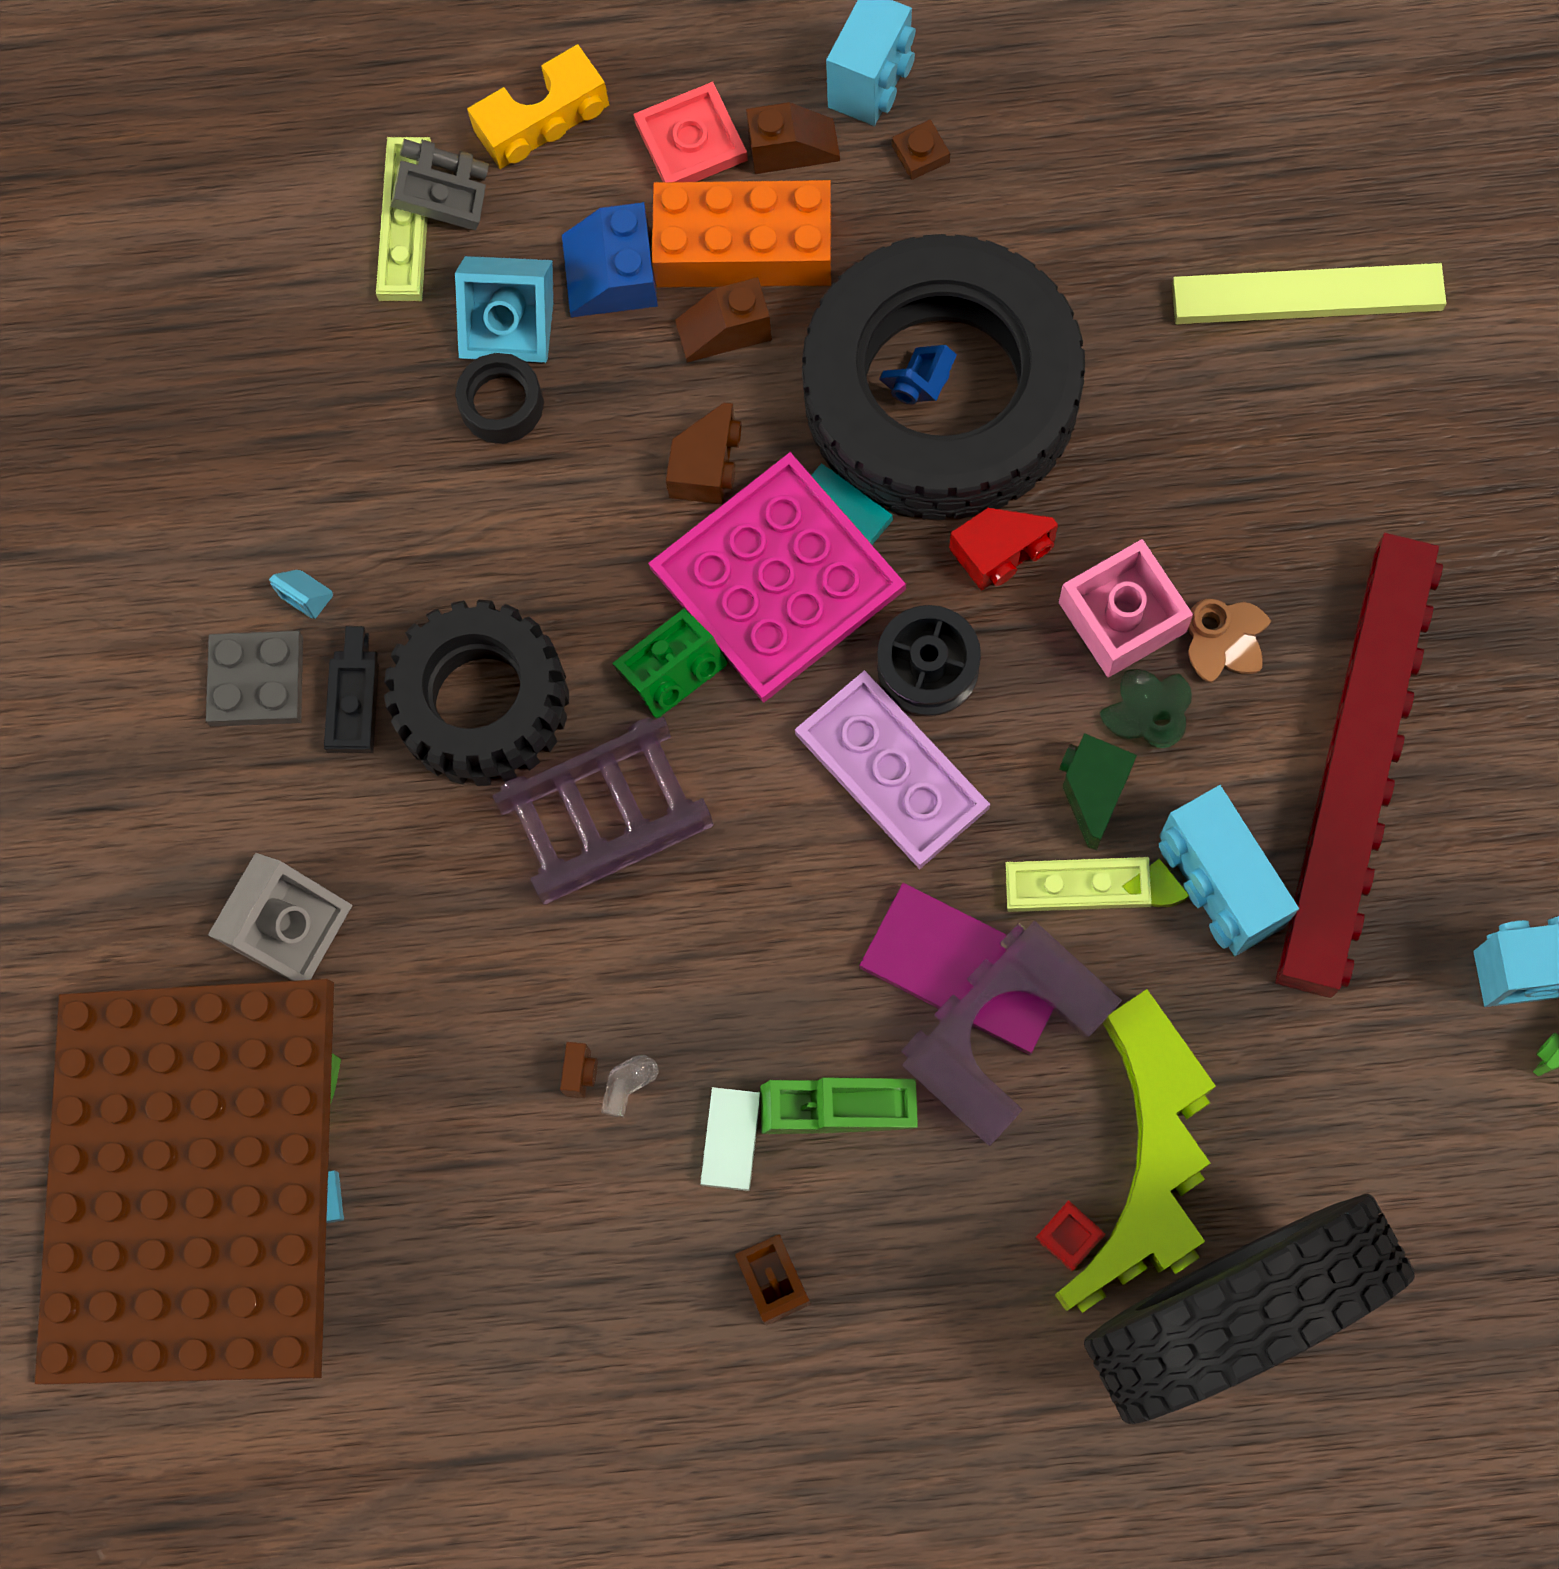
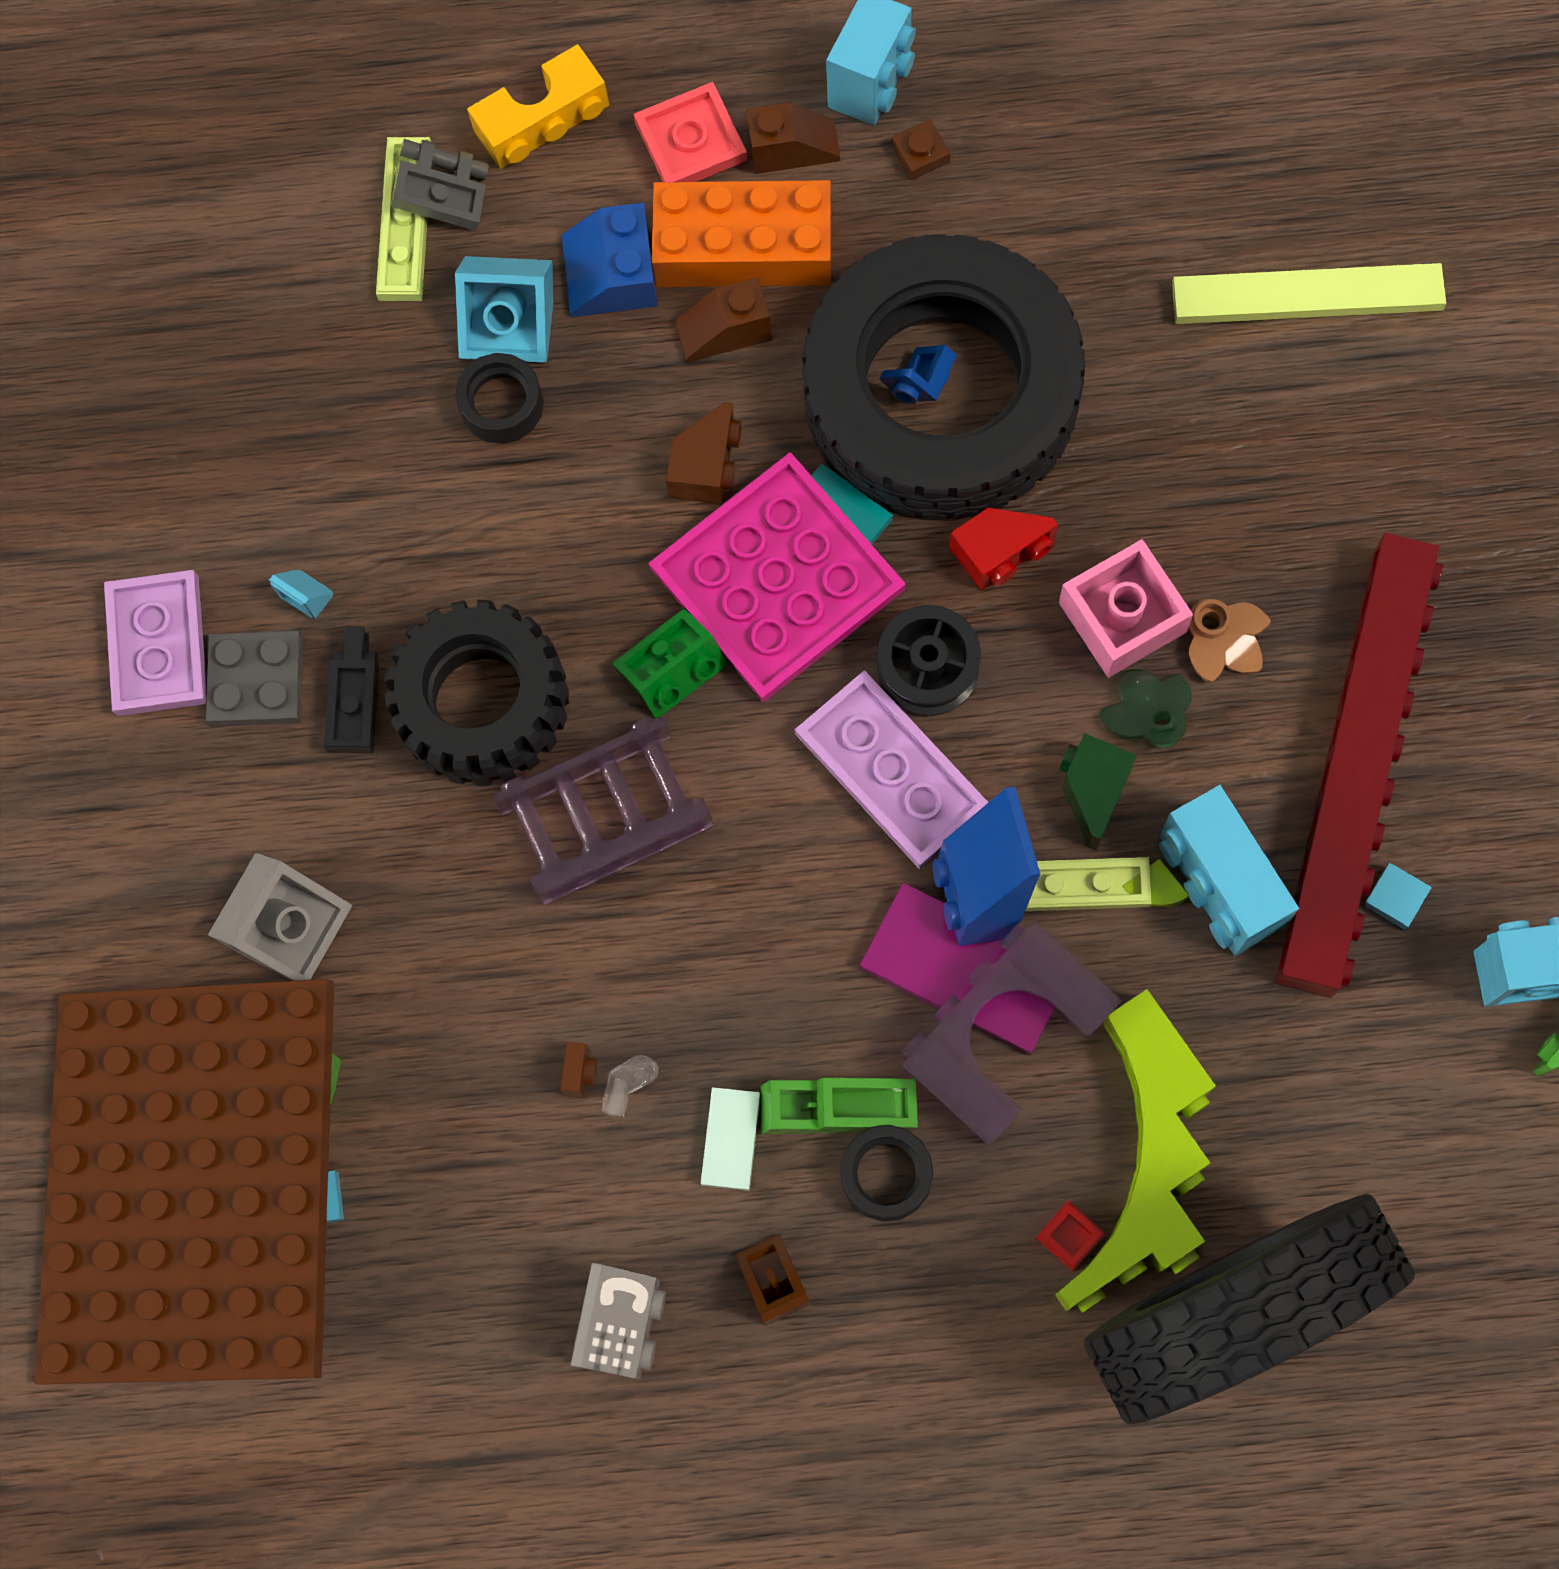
none -> lavender plate [104,570,207,716]
none -> light grey slope [571,1263,666,1380]
none -> black tyre [840,1125,933,1222]
none -> blue slope [932,787,1040,946]
none -> medium azure tile [1363,862,1432,930]

